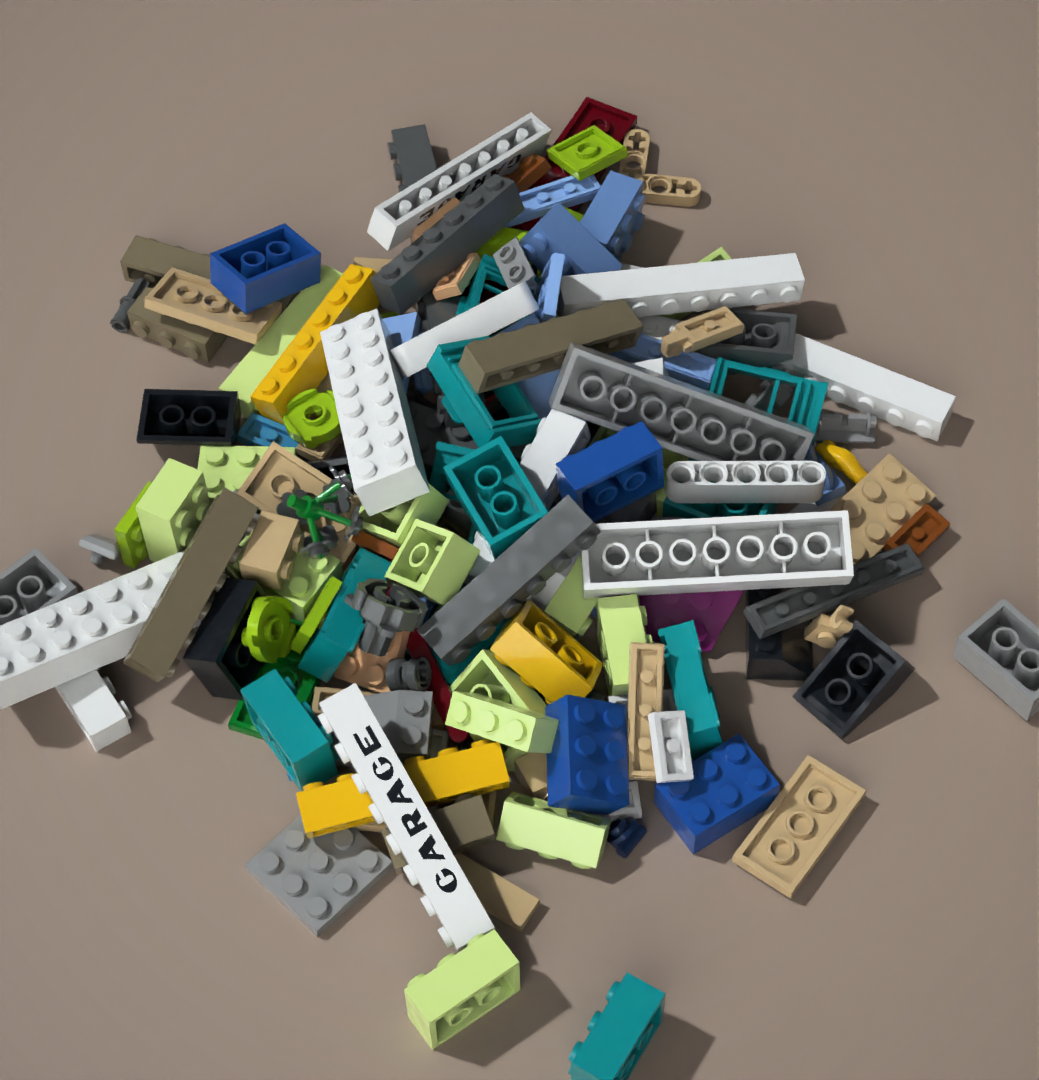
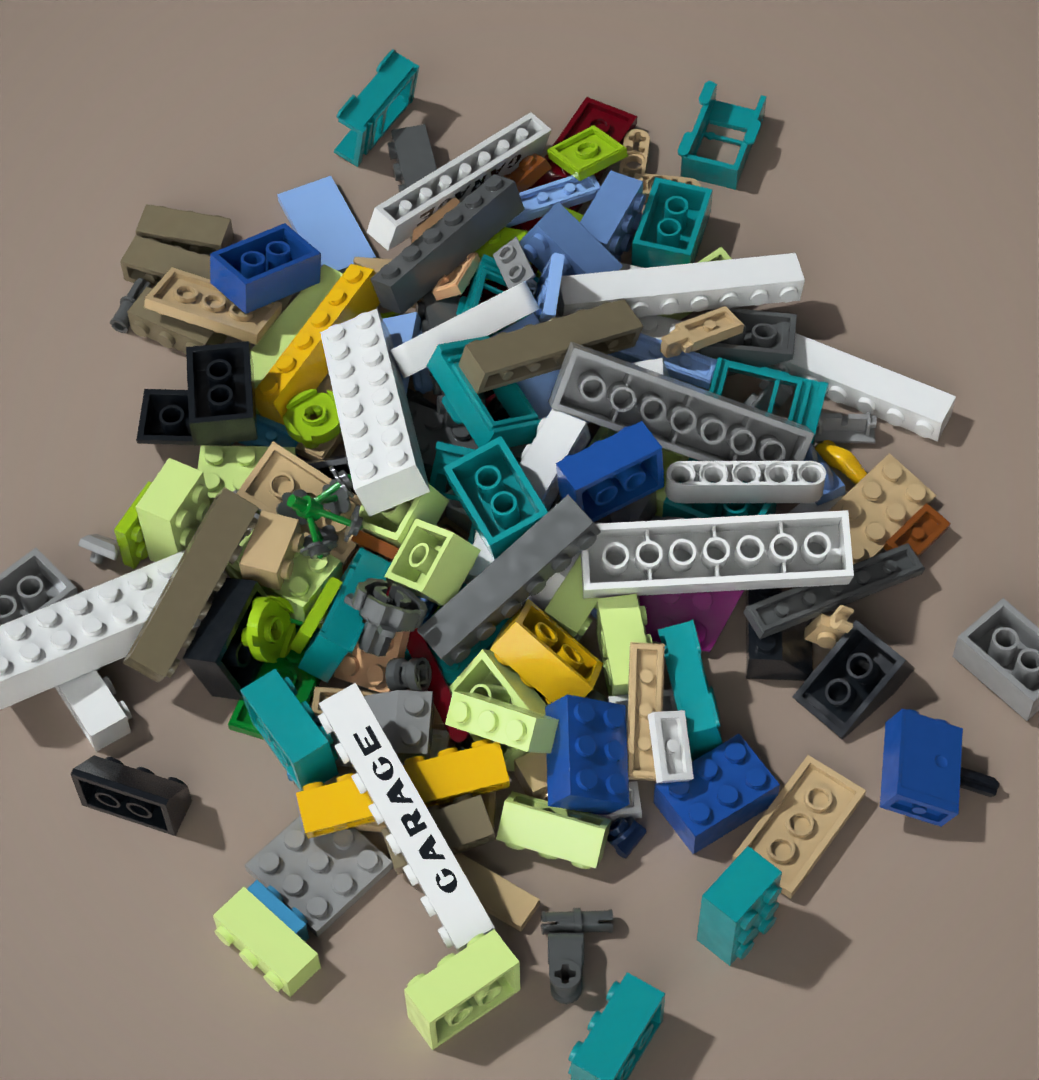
none -> black slope [71,755,192,836]
none -> dark tan brick [136,204,234,256]
none -> black brick [186,341,258,446]
none -> yellowish green brick [213,887,321,997]
none -> dark azure plate [247,880,309,942]
none -> light blue tile [277,176,376,273]
none -> teal piece [334,49,420,167]
none -> dark grey pin [541,908,613,935]
none -> dark grey piece [548,933,584,1004]
none -> teal brick [631,177,713,268]
none -> teal piece [678,81,767,190]
none -> teal brick [697,846,782,966]
none -> blue piece [880,708,1000,827]

